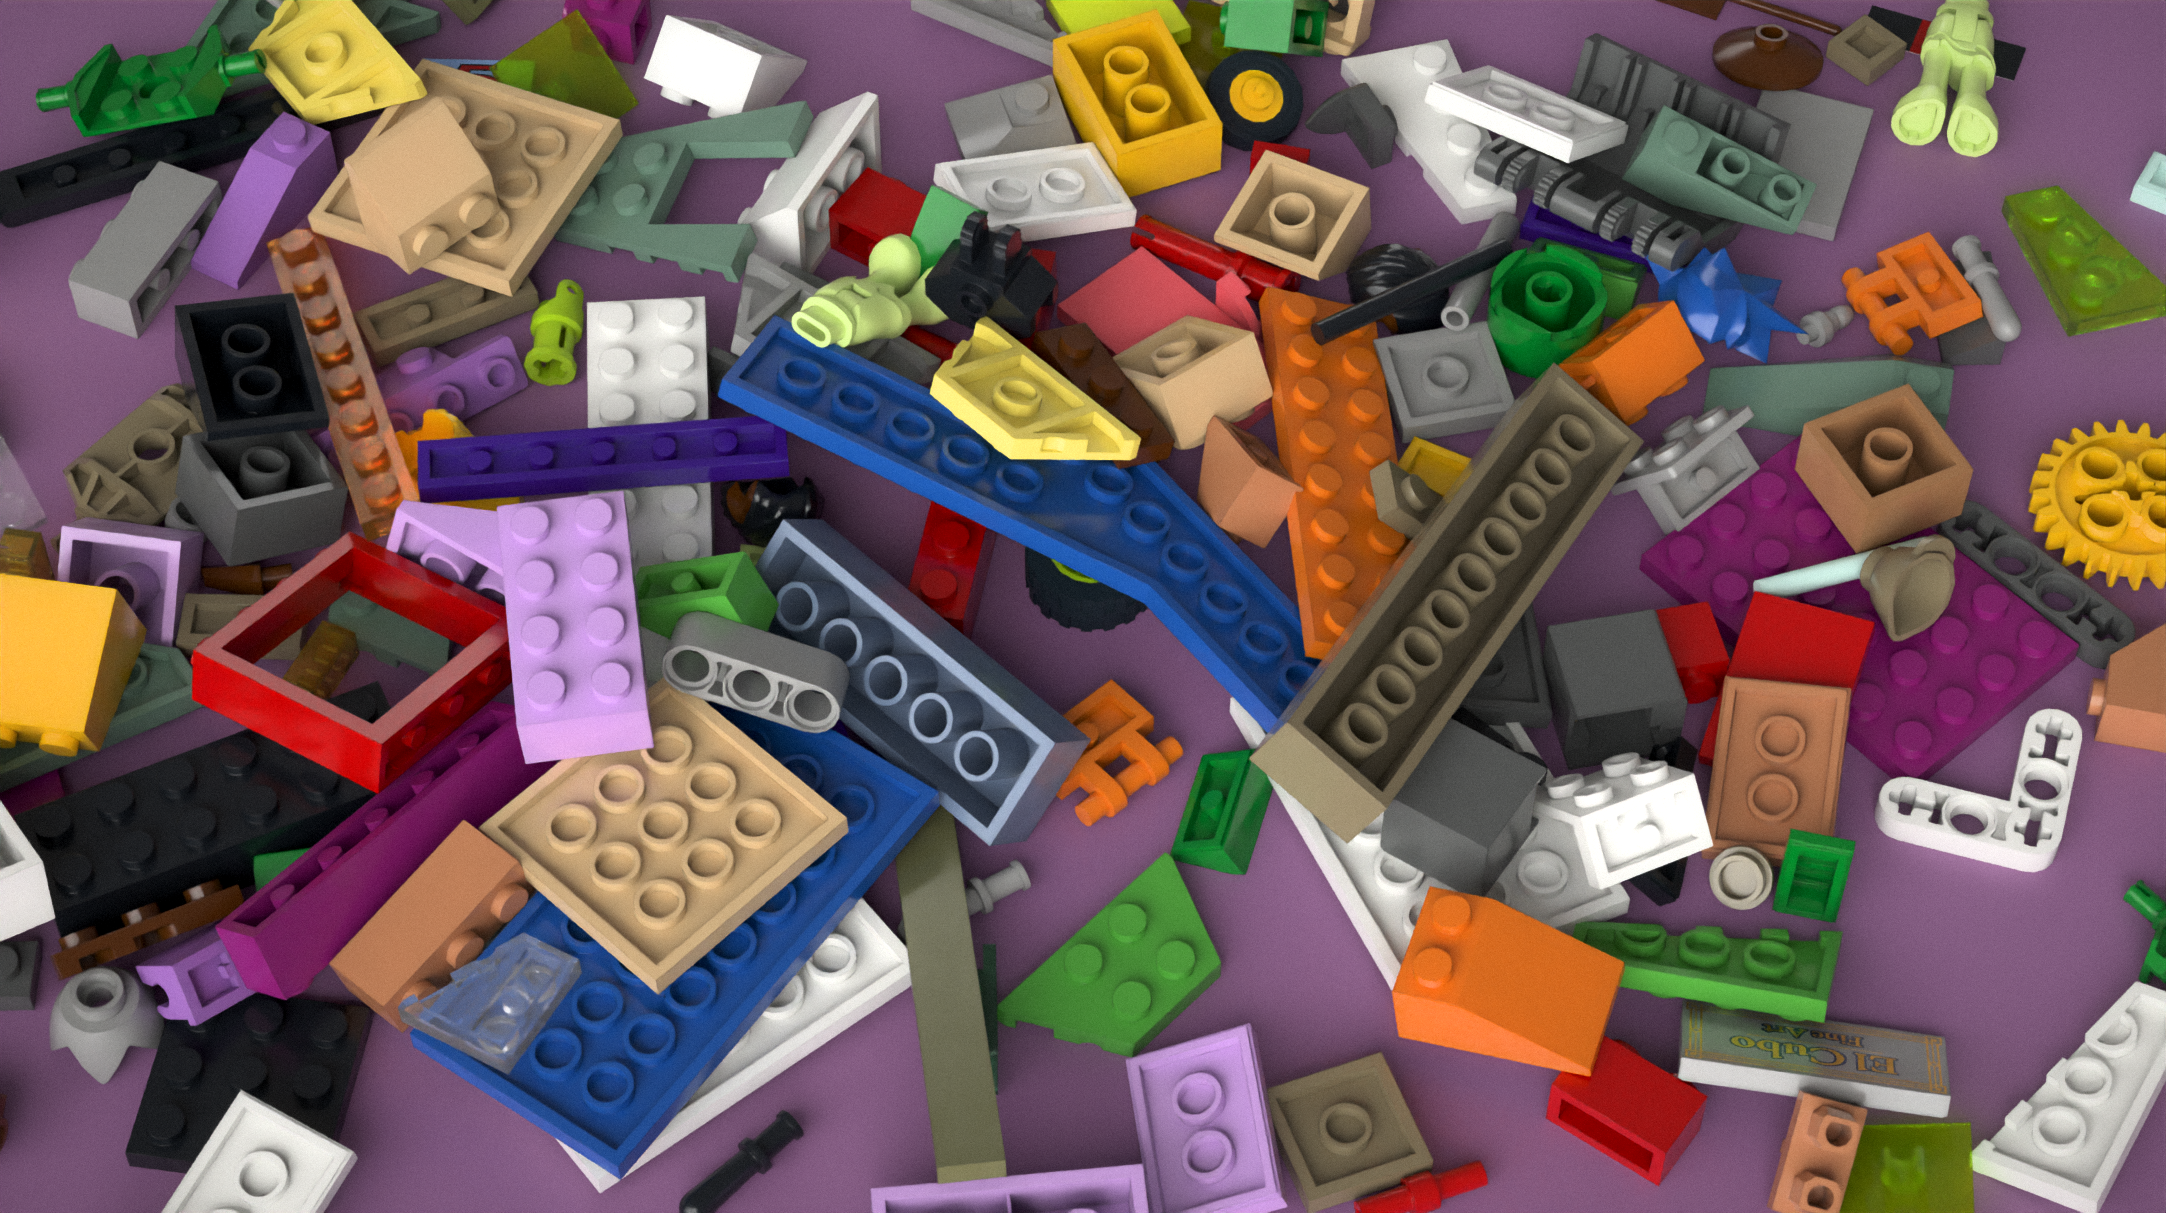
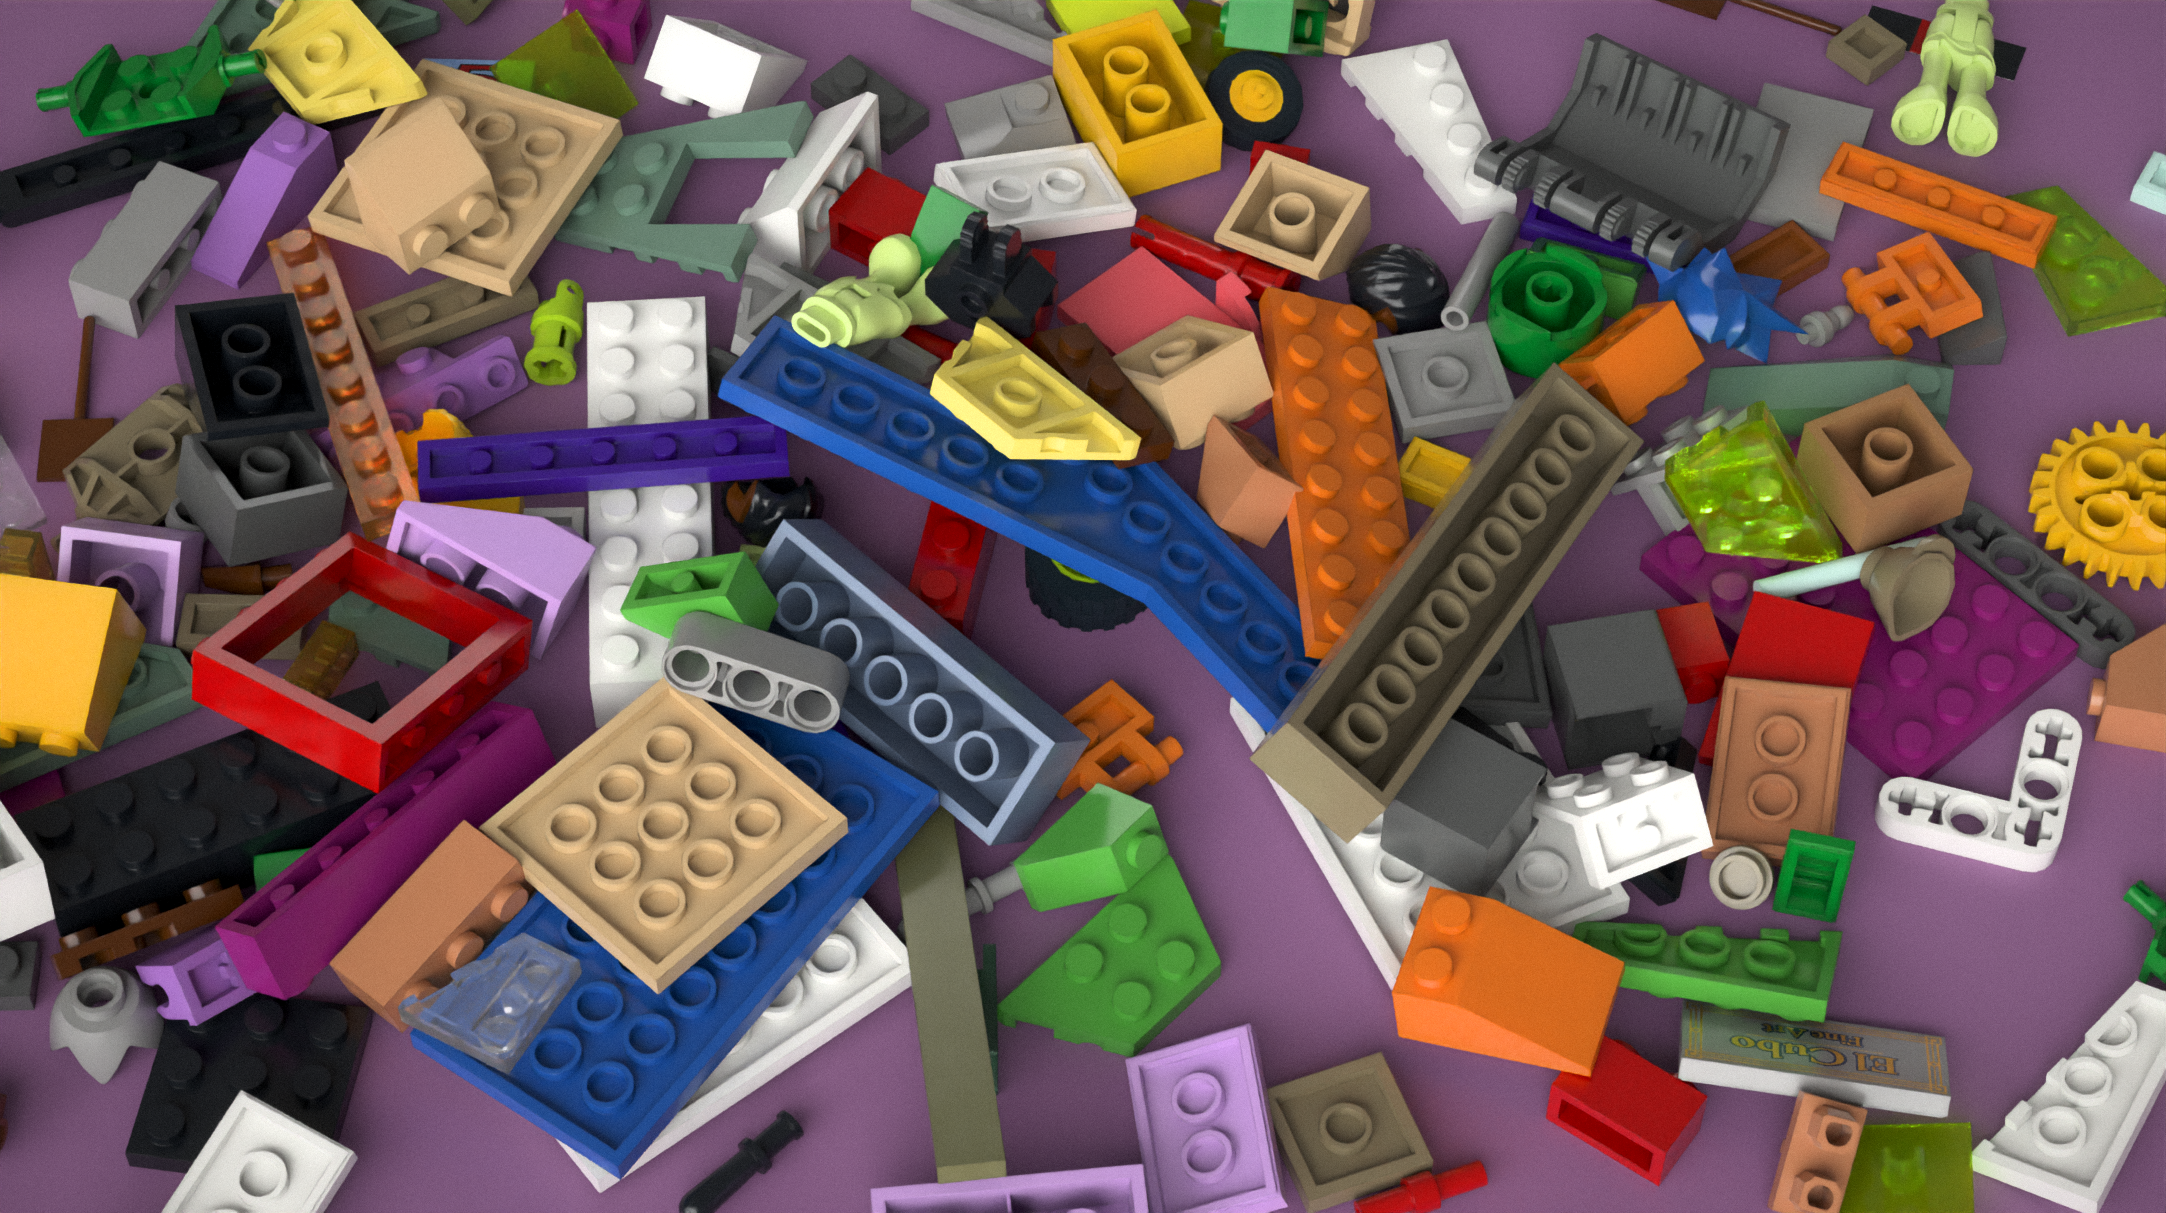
lavender brick [497,491,654,764] -> none
green slope [1170,749,1273,875] -> none
dark grey plate [1305,83,1398,169] -> none
black bar [1311,238,1513,345] -> none
dark tan plate [1369,460,1443,540] -> none
white tile [1425,65,1629,163] -> none
sand green slope [1622,105,1817,235] -> none
reddish brown dish [1712,24,1824,91] -> none
light grey piece [1952,235,2022,342] -> none
none -> reddish brown piece [36,316,115,482]
none -> dark grey plate [810,54,929,155]
none -> bright green slope [1013,783,1169,912]
none -> clear neon green wing [1664,400,1842,563]
none -> dark orange tile [1729,220,1830,297]
none -> orange tile [1819,141,2058,269]

